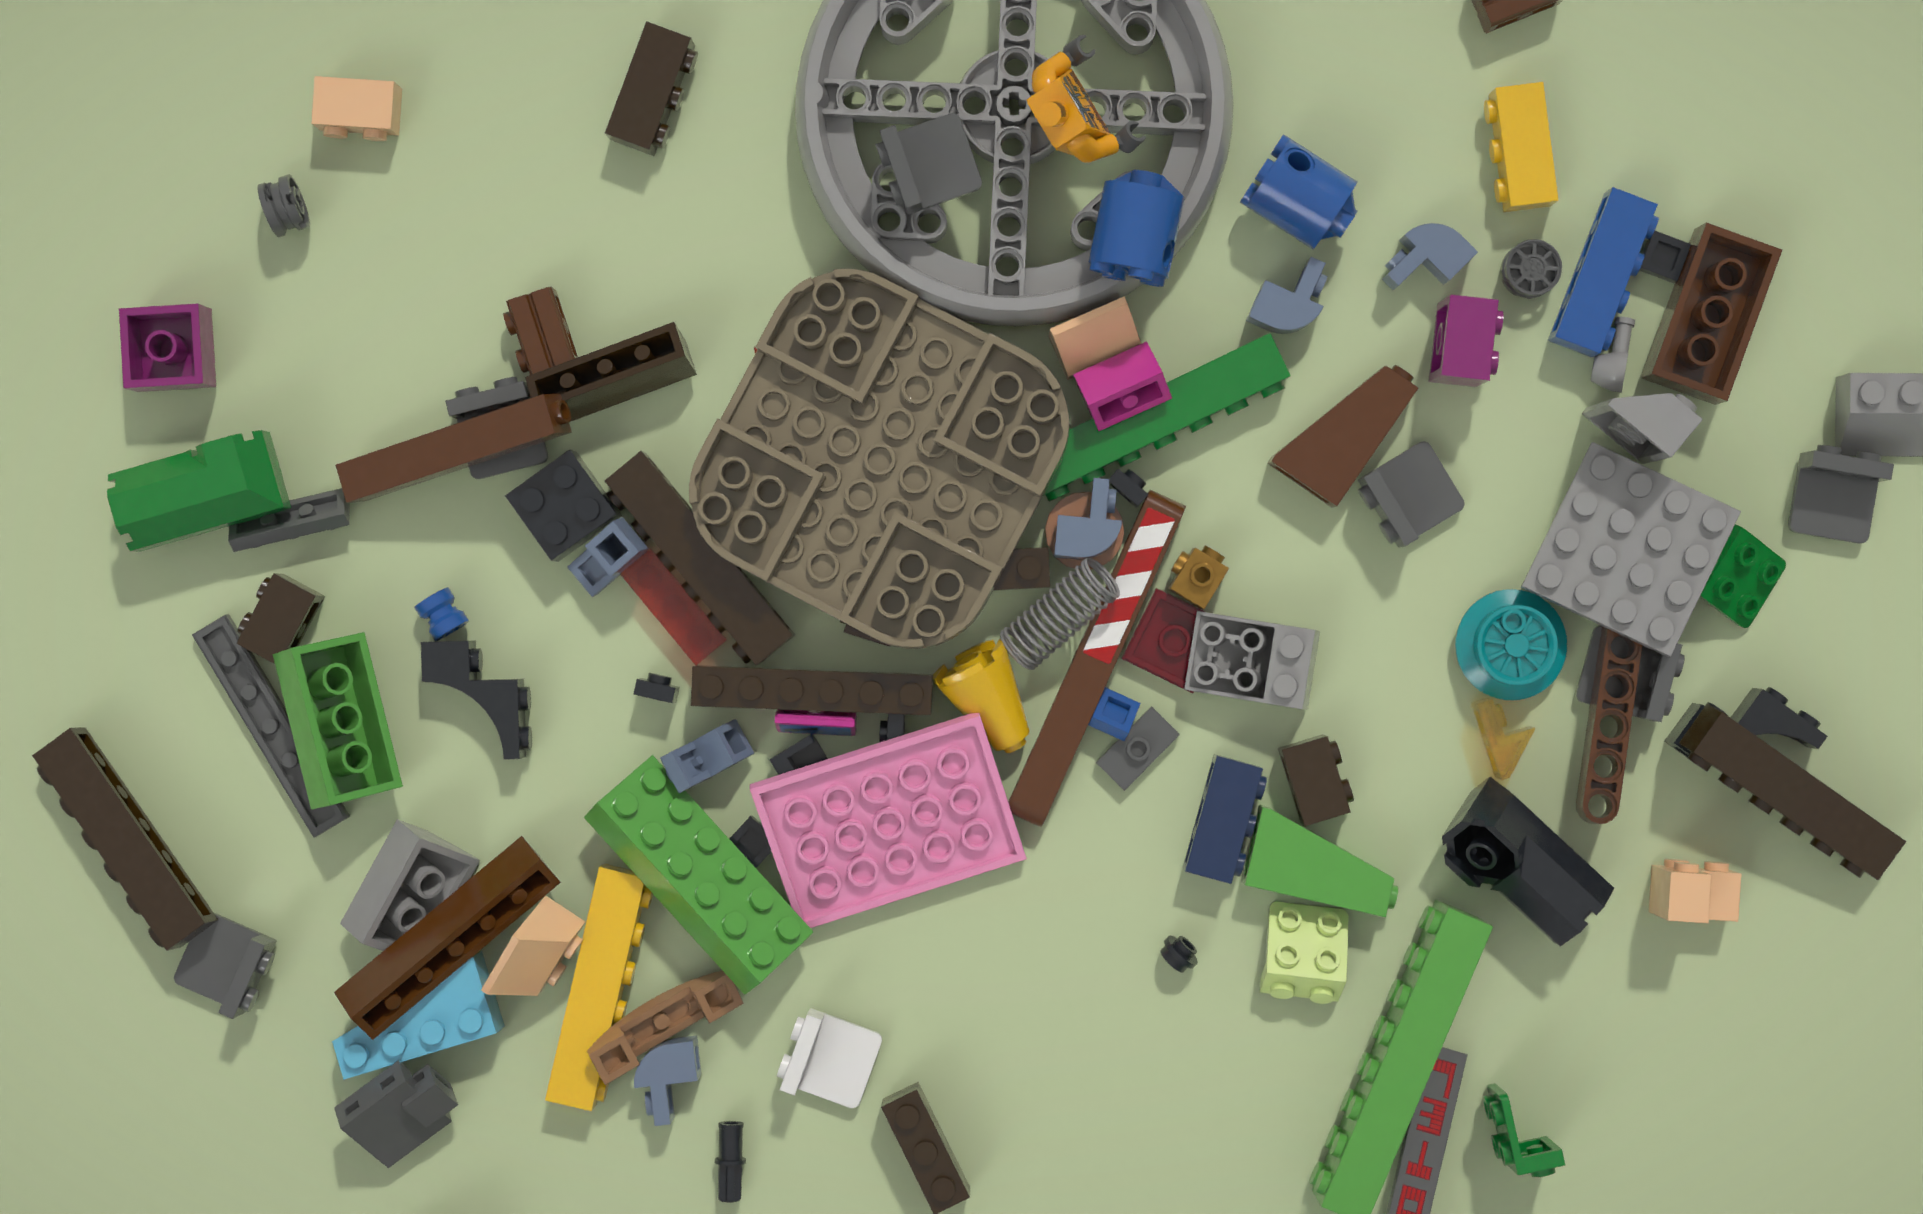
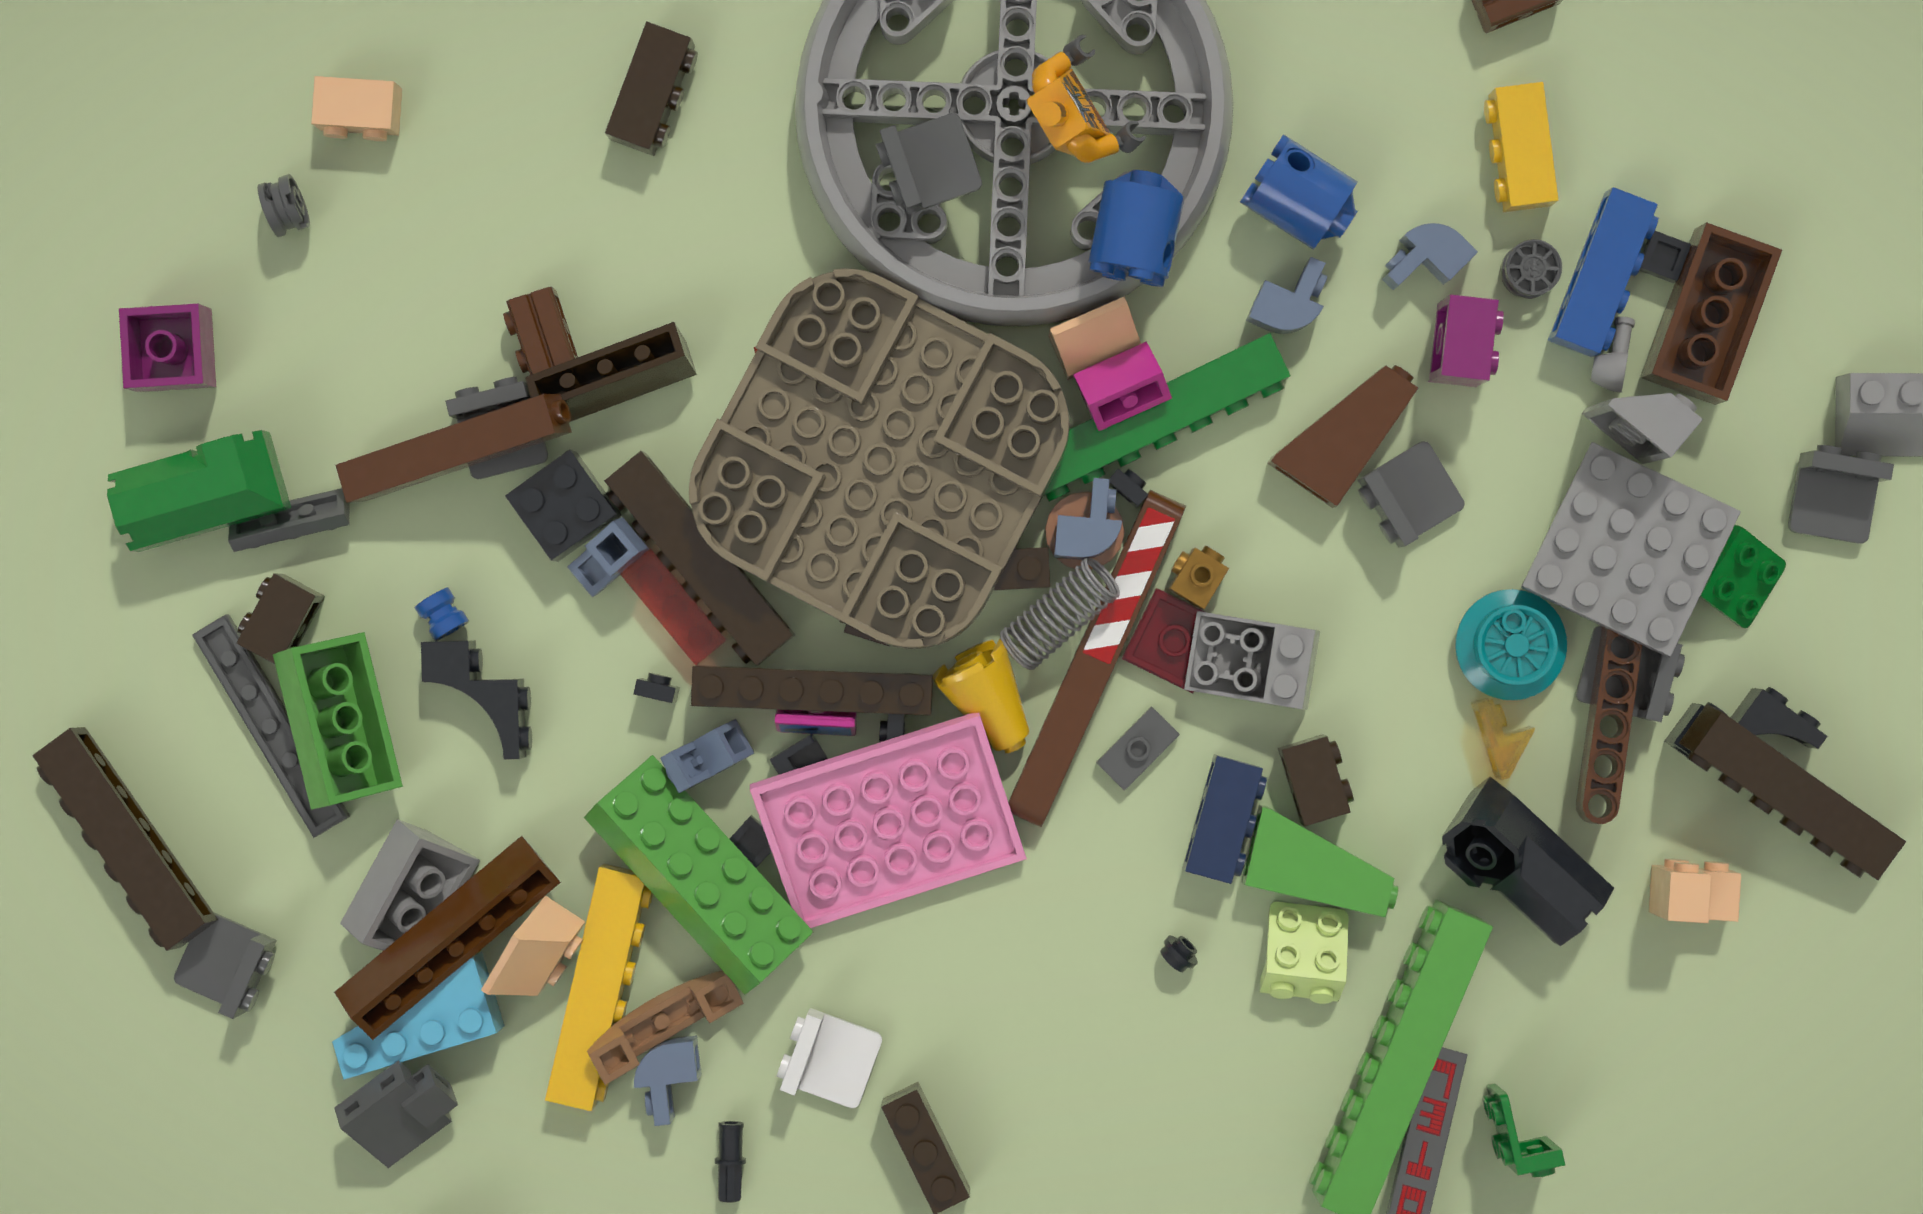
blue plate [1088,687,1141,741] -> none

